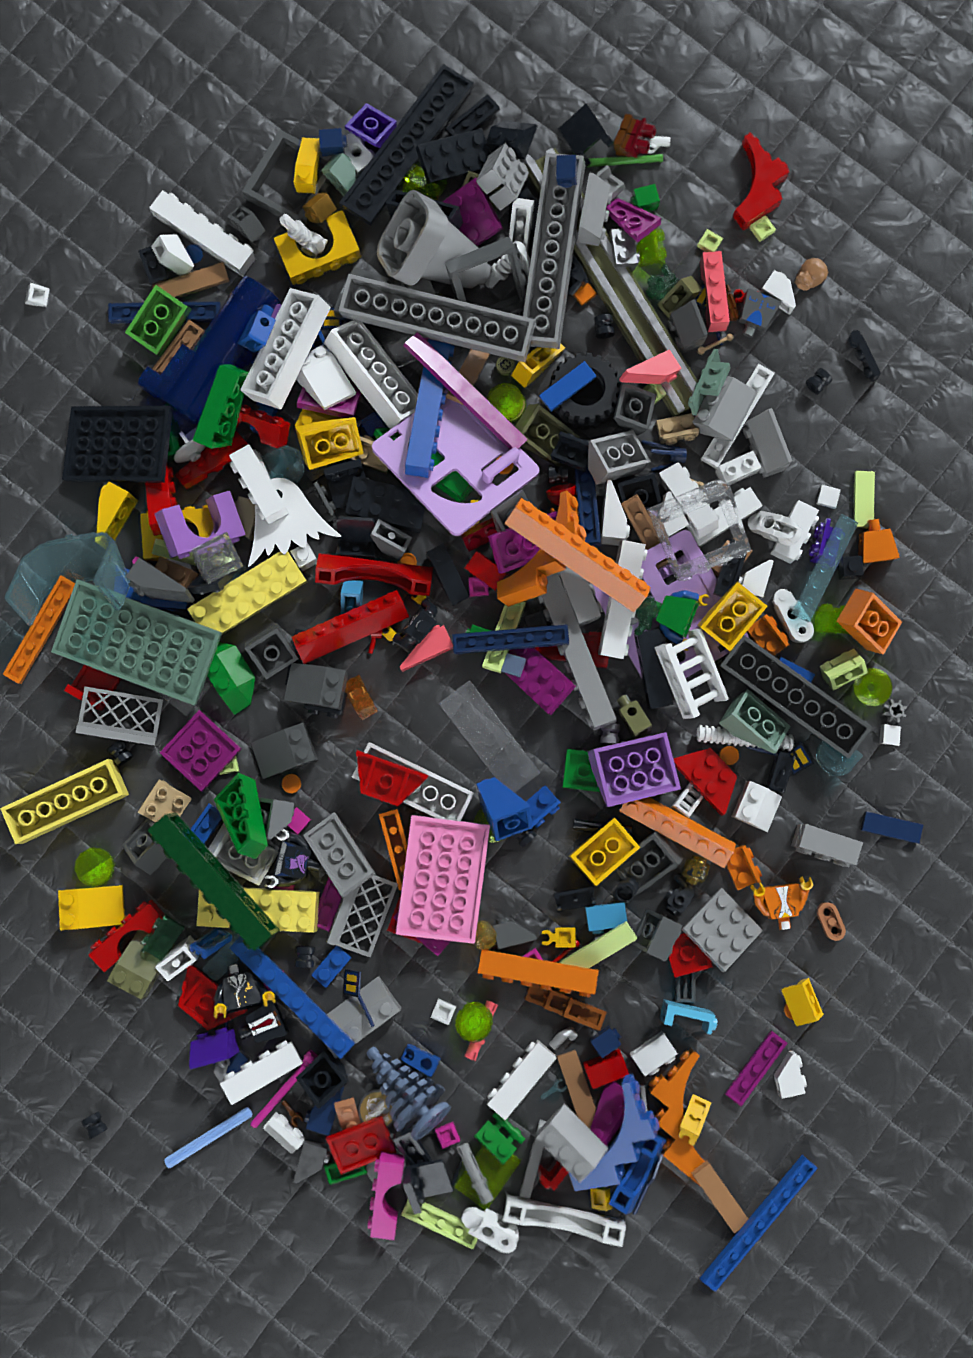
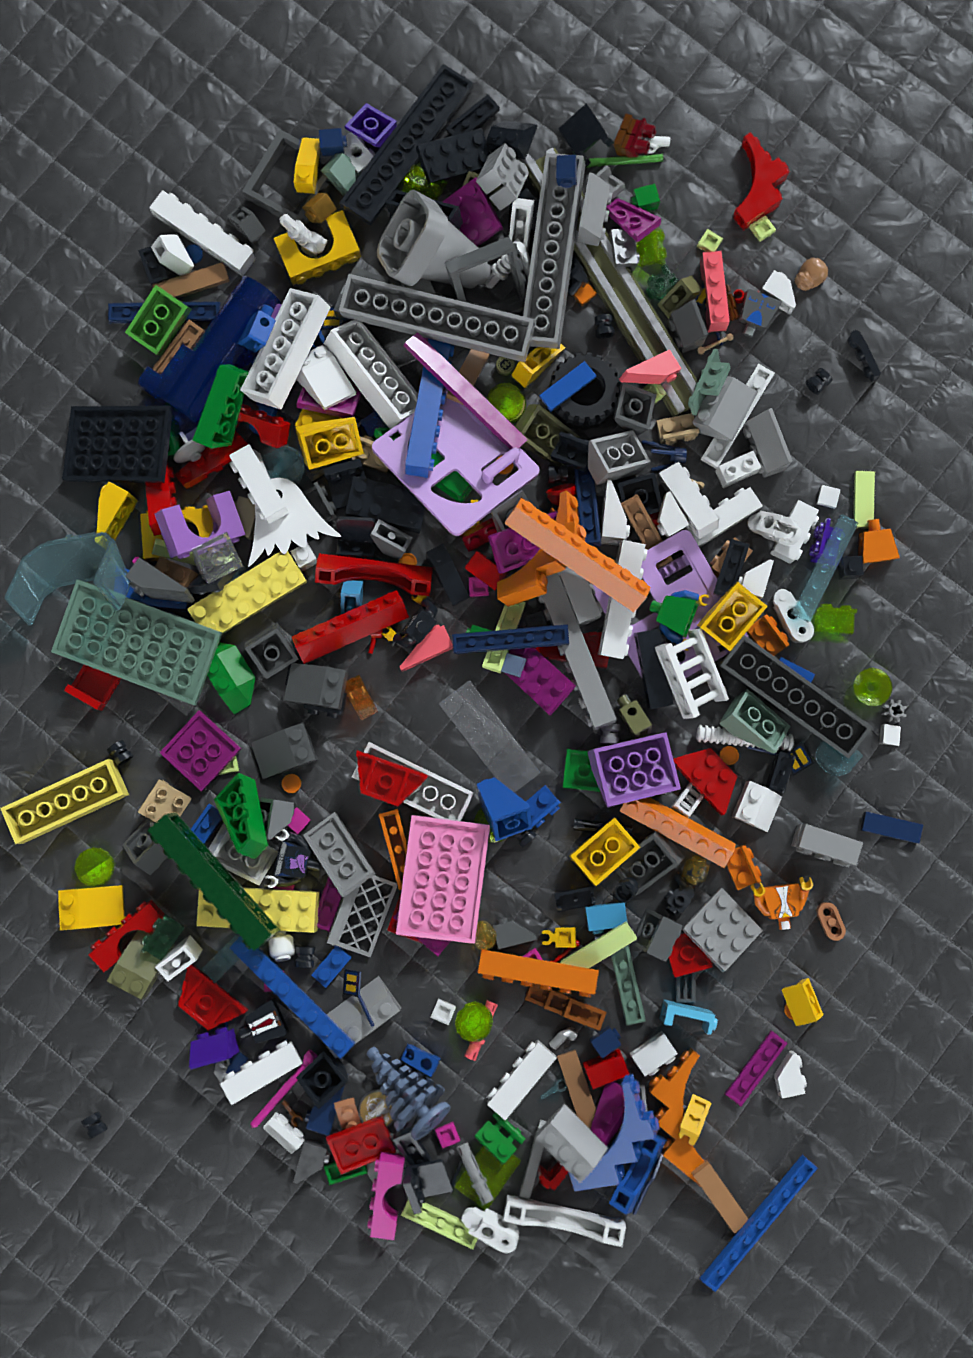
orange plate [3,575,75,684] -> none
white slope [25,283,49,307] -> none
light grey fence [76,687,163,745] -> none
light blue axle [164,1107,253,1168] -> none
blue tile [190,927,232,959] -> none
black torso [213,964,275,1018] -> none
yellow plate [590,1187,612,1211] -> none
clear green piece [634,595,658,636] -> none
clear windscreen [647,479,751,581] -> none
yellowish green brick [820,649,868,691] -> none
orange brick [837,588,902,655] -> none
none -> white head [269,931,295,962]
none -> sand green tile [611,944,646,1026]

